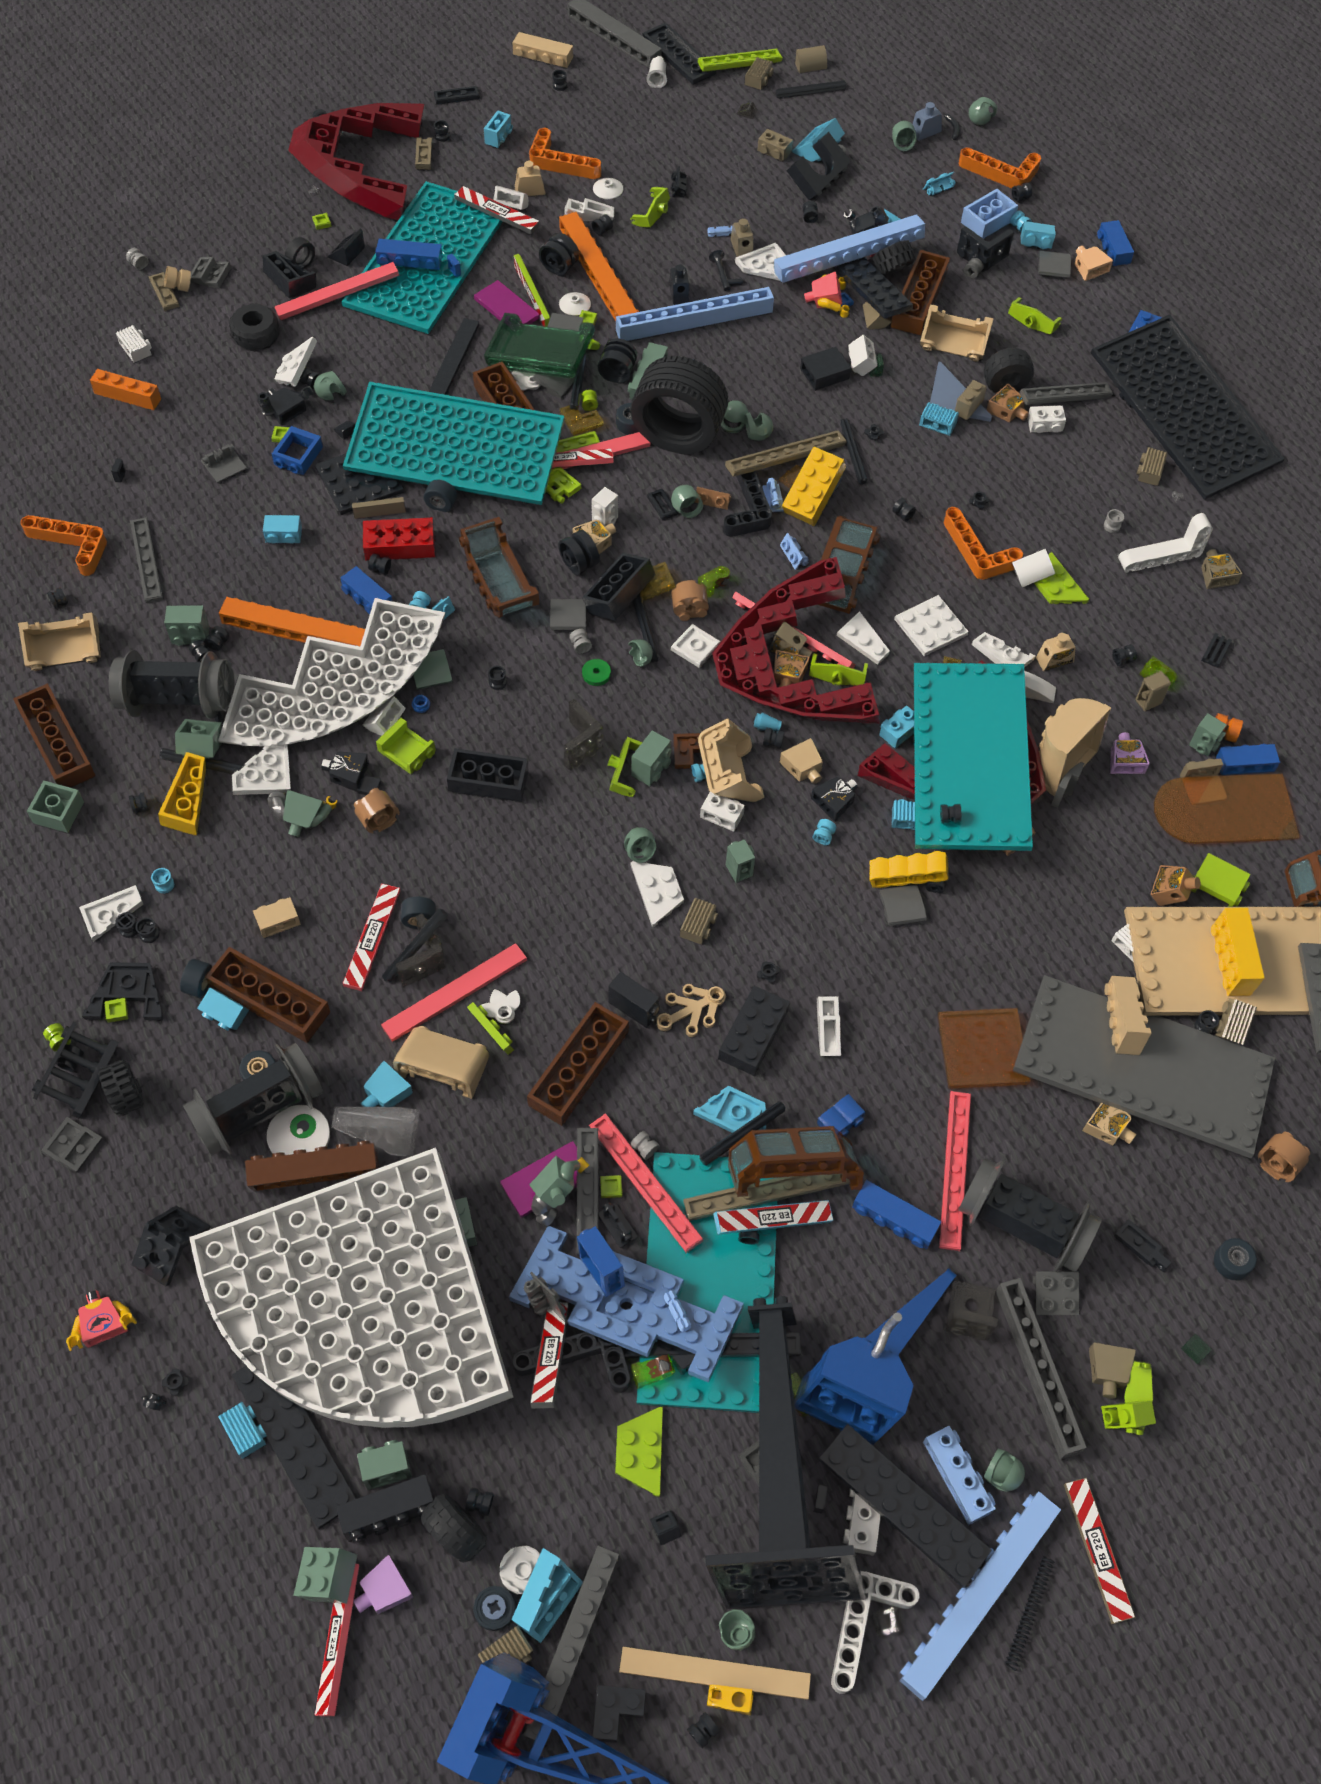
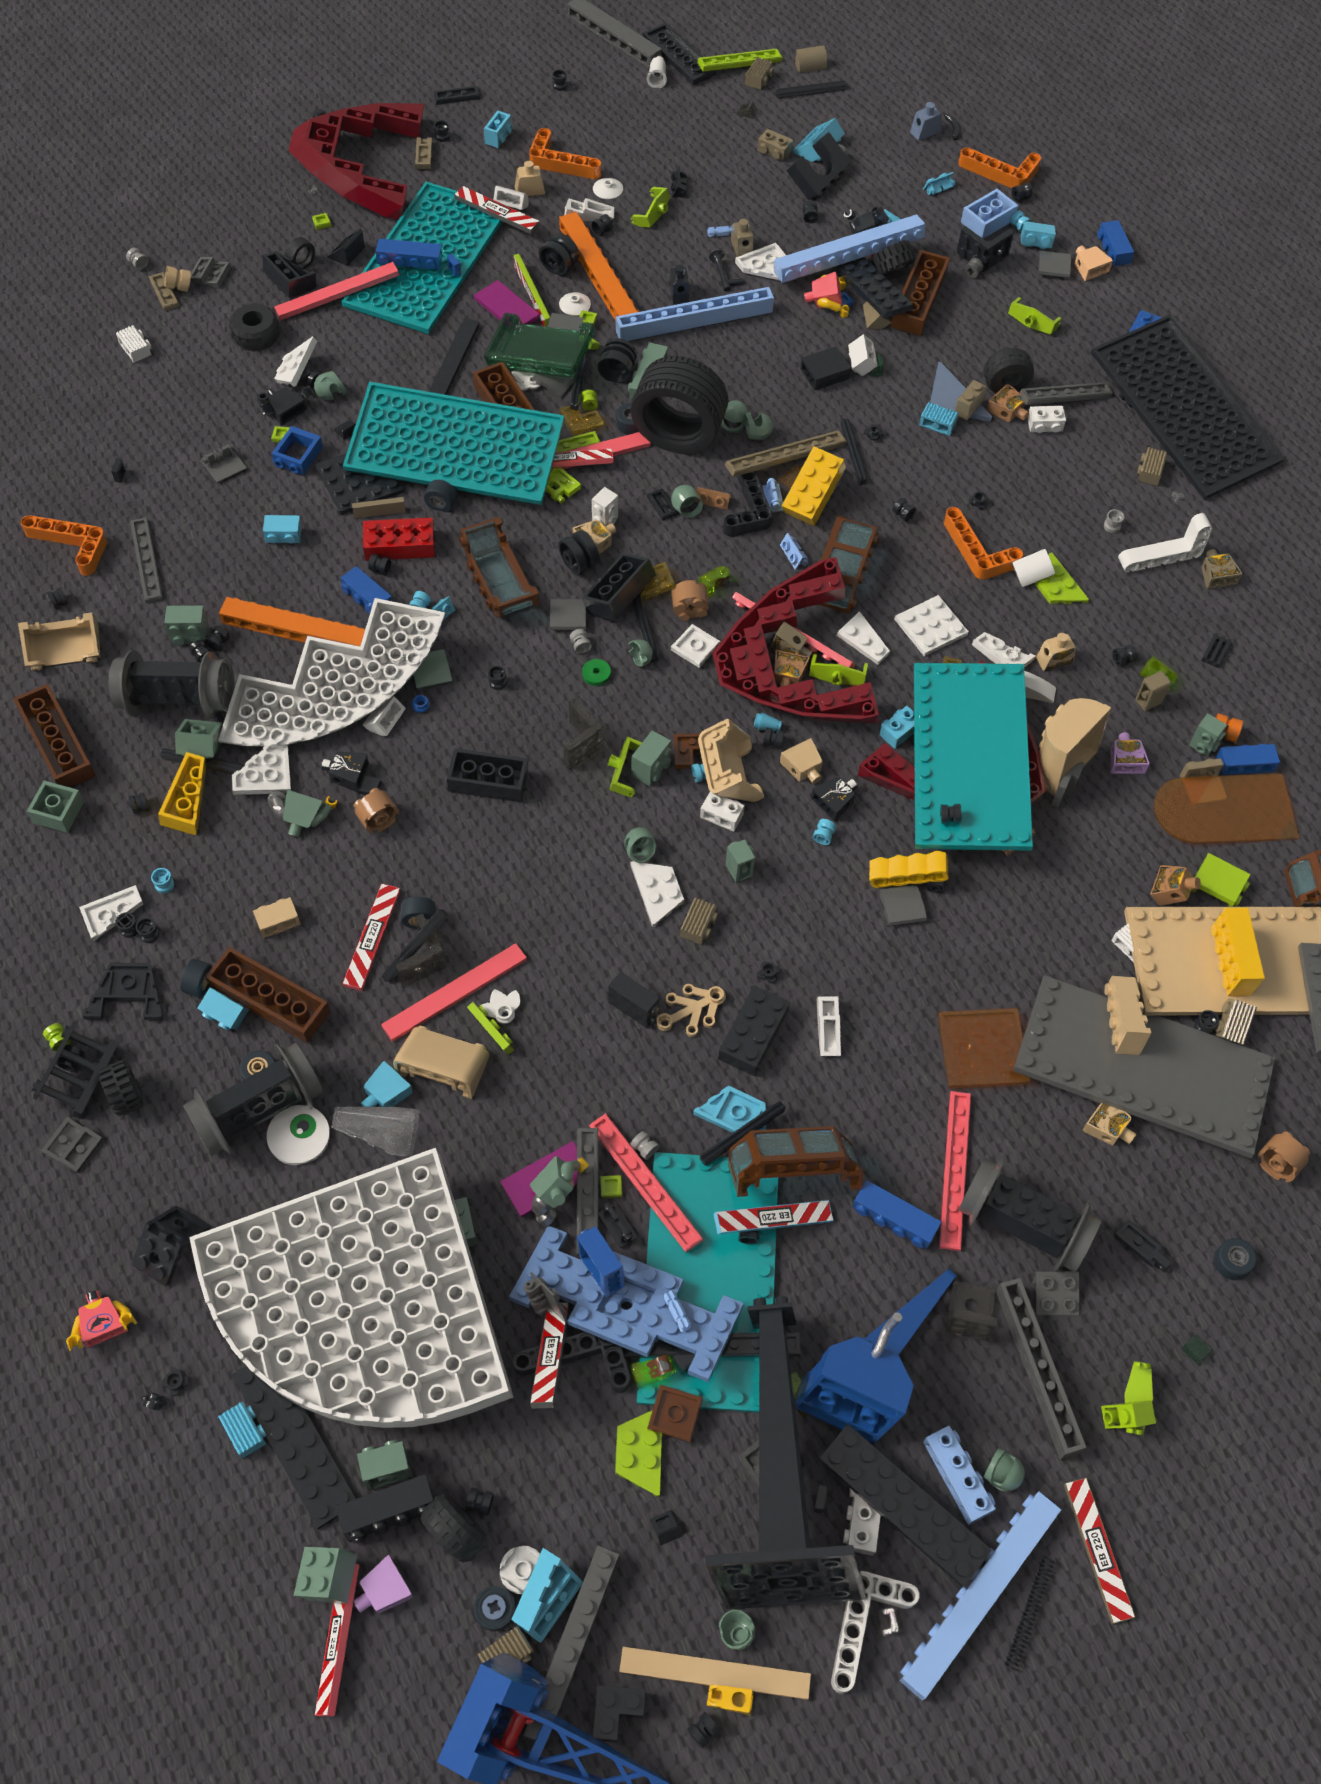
orange brick [90,369,161,410] -> none
lime plate [105,998,128,1023] -> none
reddish brown brick [245,1141,379,1191] -> none
lime panel [376,718,436,774] -> none
tan brick [513,32,573,68] -> none
reddish brown brick [527,1002,629,1126] -> none
dark tan tile [683,1174,850,1221] -> none
blue brick [817,1094,865,1137] -> none
sand green helmet [892,121,916,151] -> none
medium azure brick [892,799,915,830] -> none
tan windscreen [920,304,993,362] -> none
sand green helmet [968,97,998,125] -> none
dark tan torso [1089,1343,1135,1399] -> none
none -> reddish brown tile [647,1384,703,1443]

